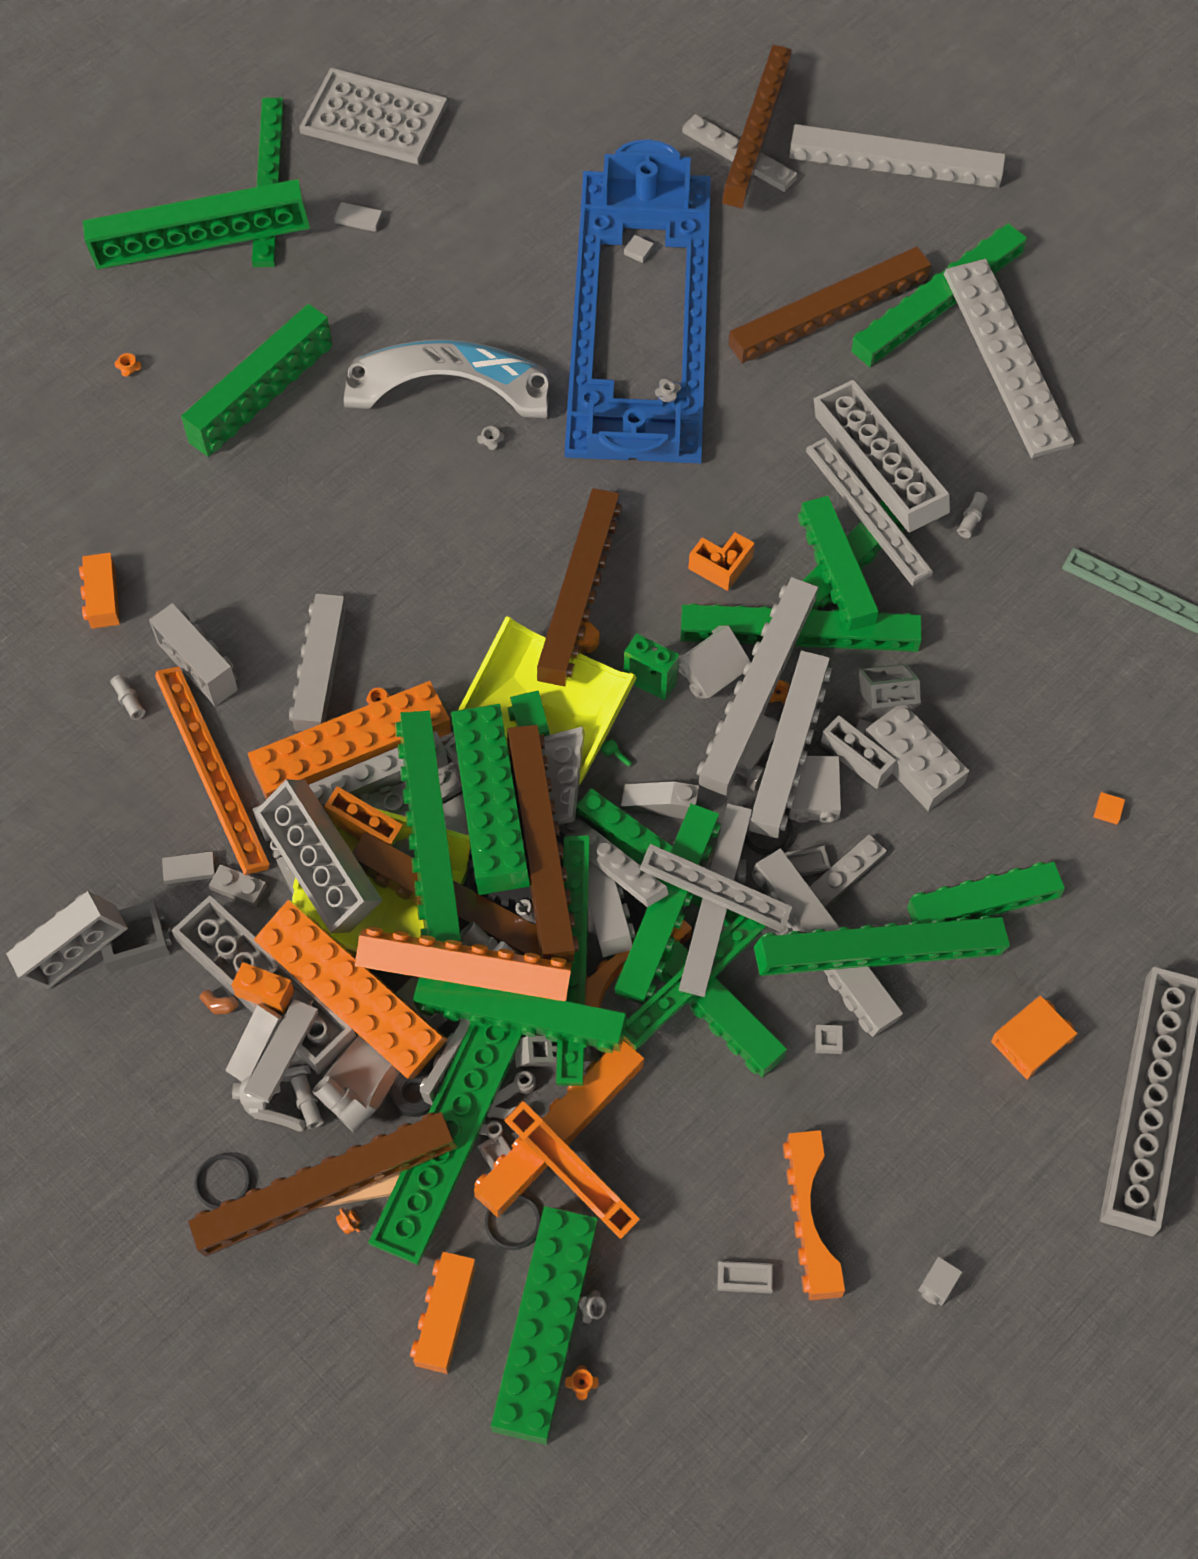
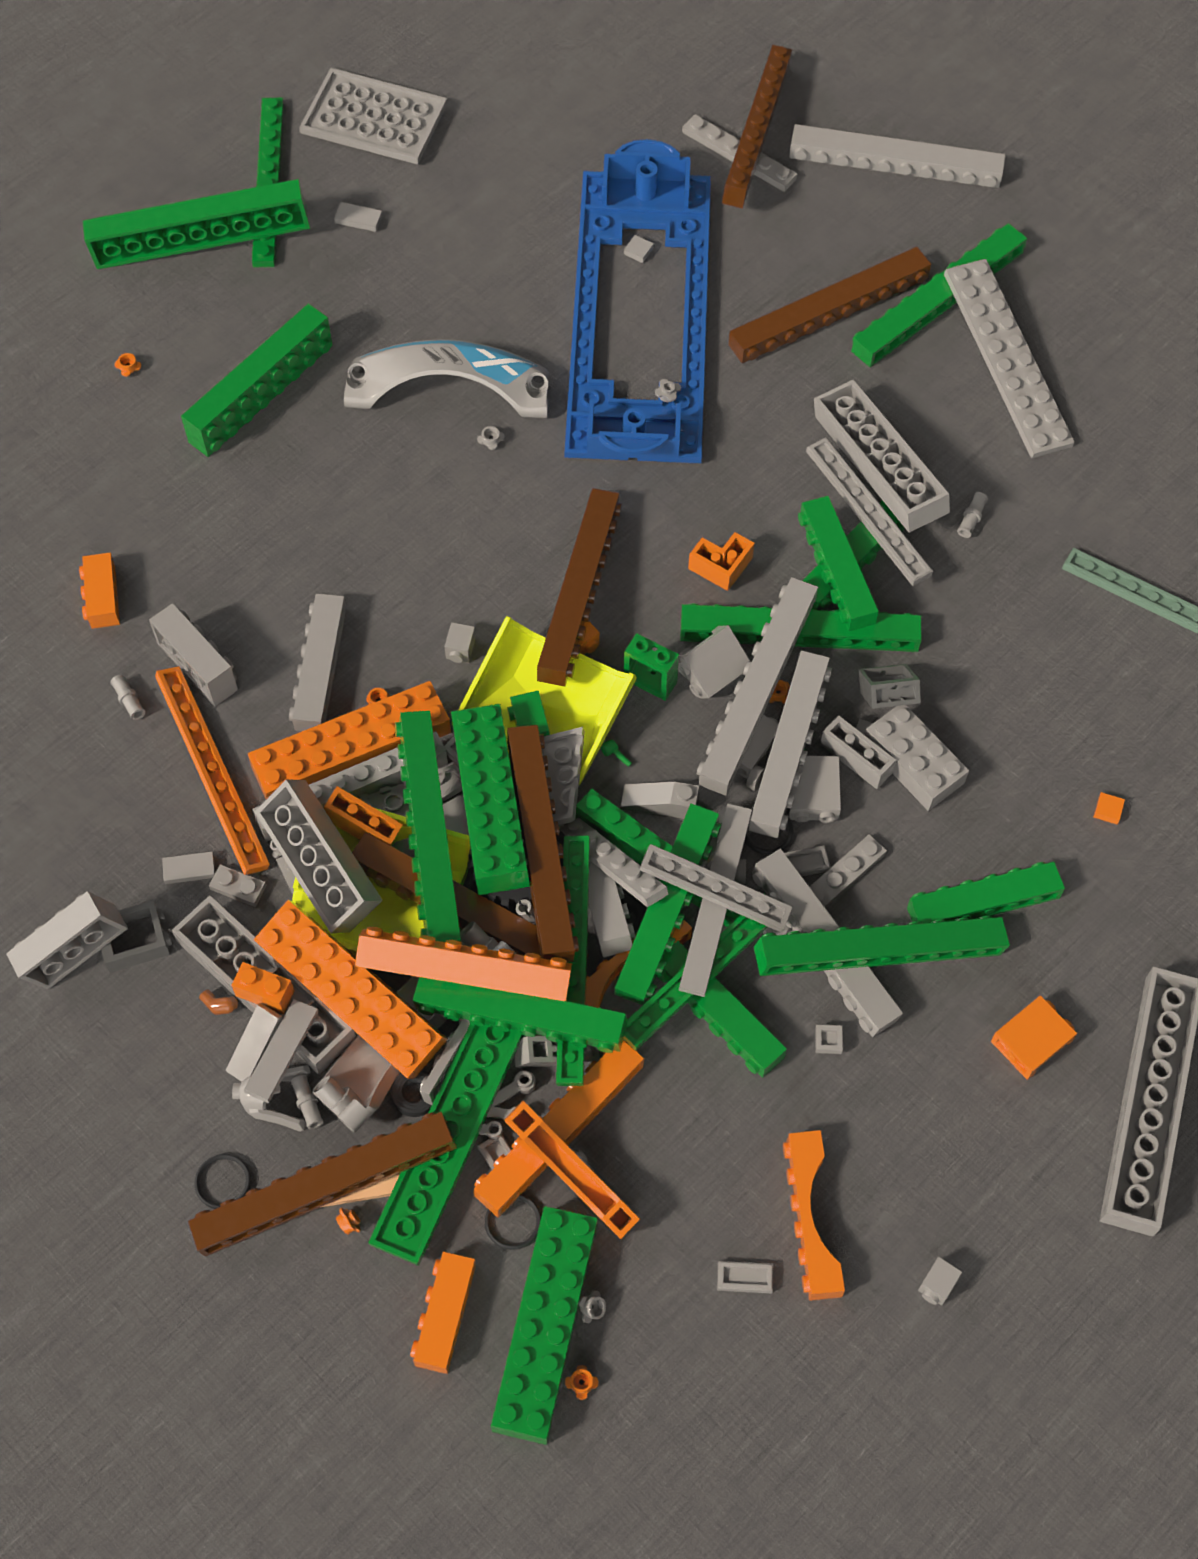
none -> light grey brick [445,622,476,663]

